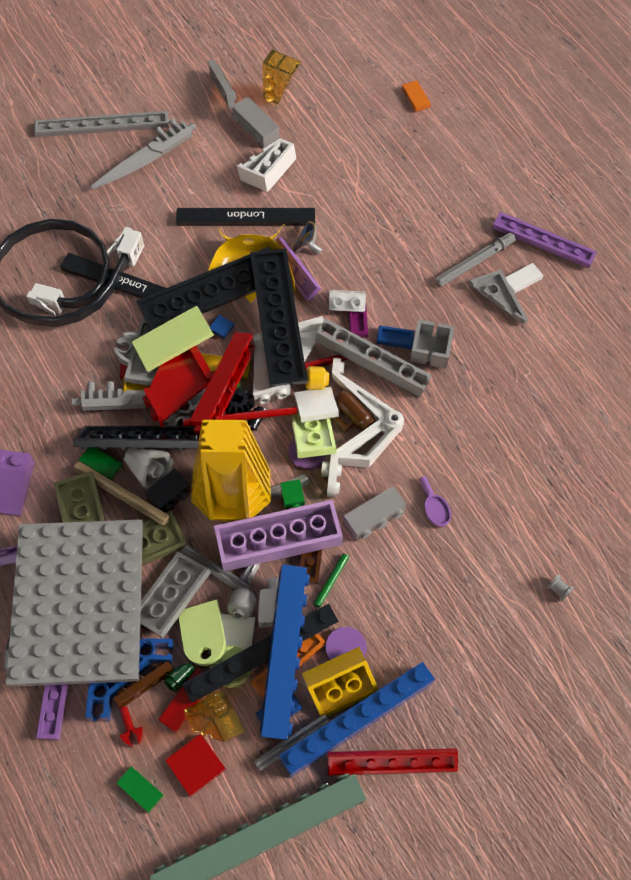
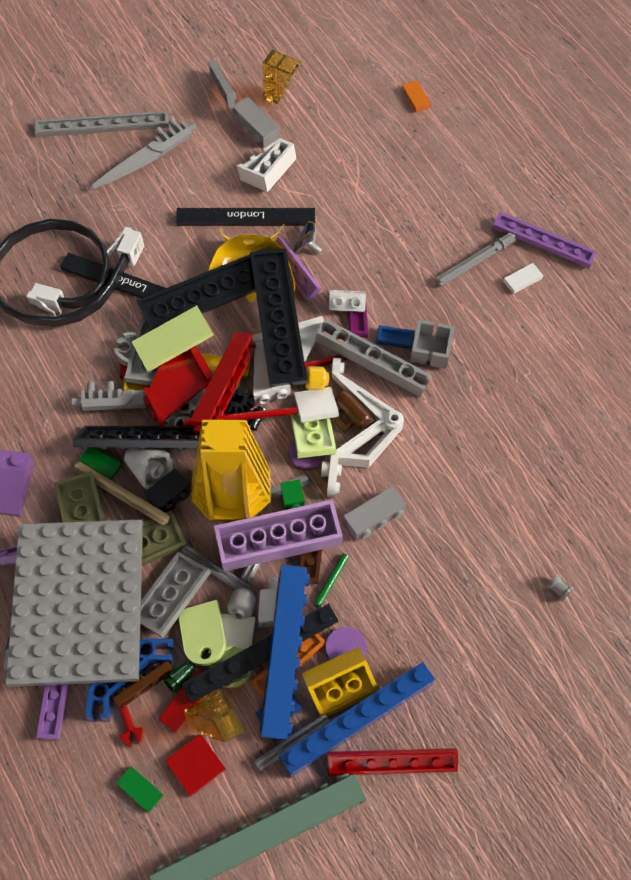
blue tile [210,315,234,339] -> none
medium lavender piece [419,476,451,527] -> none
light grey wing [469,270,528,325] -> none

